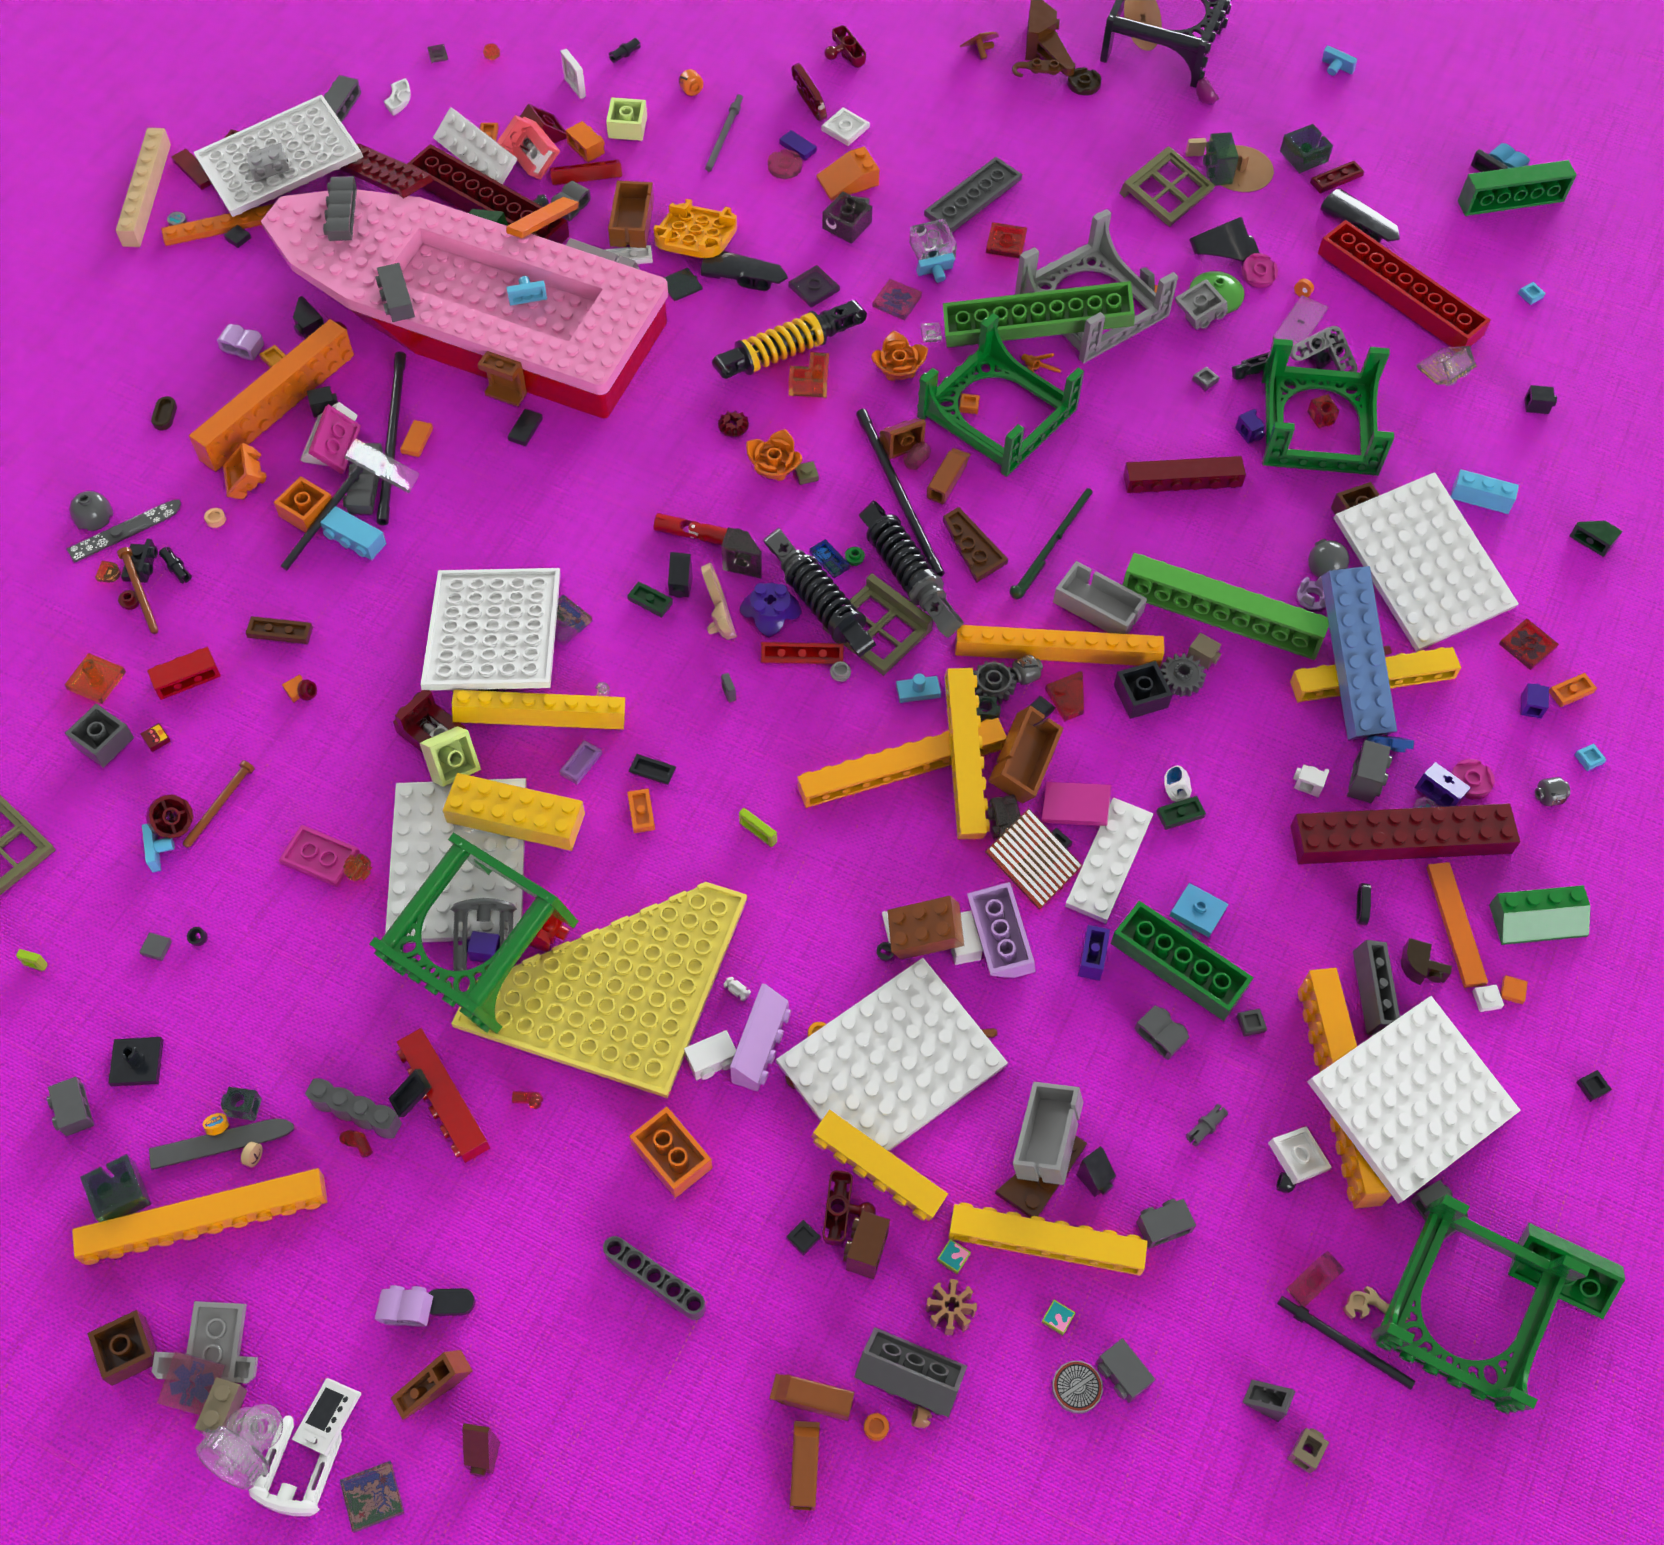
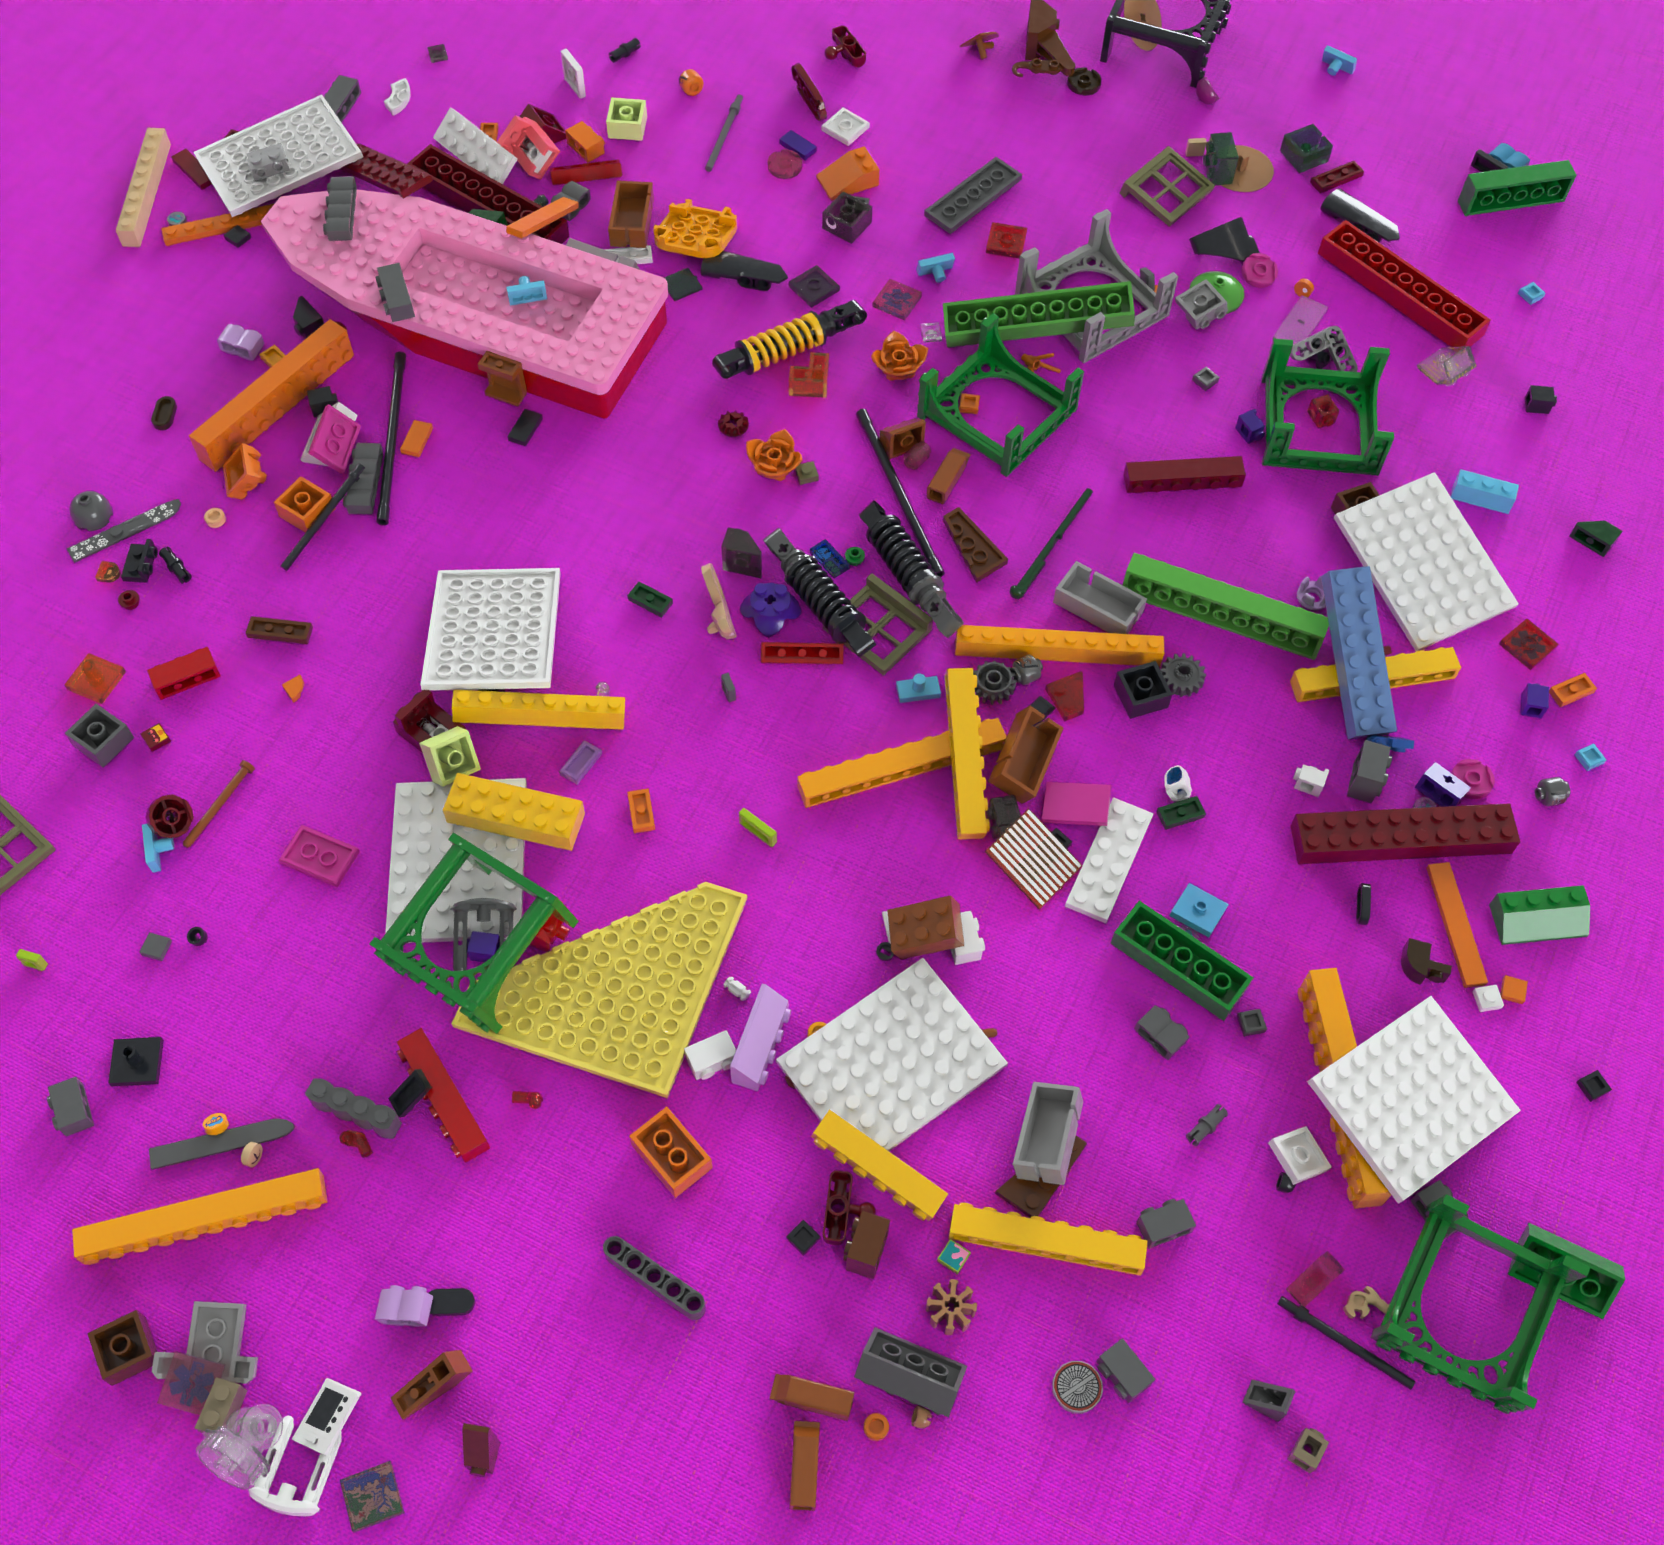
piece [80,1154,152,1222] -> none
dark orange bar [117,547,159,634] -> none
brick [221,1087,262,1121] -> none
dark red plate [297,679,317,701] -> none
medium azure brick [320,506,387,560] -> none
clear orange gear [343,854,372,881] -> none
clear piece [344,438,419,493] -> none
clear orange plate [483,43,500,60] -> none
clear purple tile [555,595,593,646] -> none
black tile [629,754,676,785] -> none
red piece [653,513,735,547] -> none
black slope [668,552,693,597] -> none
light grey plate [830,661,851,682] -> none
clear brick [909,218,957,261] -> none
lavender slope [967,882,1036,978] -> none
brick [976,696,1001,722] -> none
tile [1041,1300,1075,1336] -> none
black slope [1076,1146,1116,1197] -> none
dark purple brick [1078,925,1110,981] -> none
dark tan brick [1186,633,1222,670] -> none
black hinge [1232,352,1269,380] -> none
dark grey brick [1308,539,1349,578] -> none
dark grey brick [1353,940,1400,1035] -> none

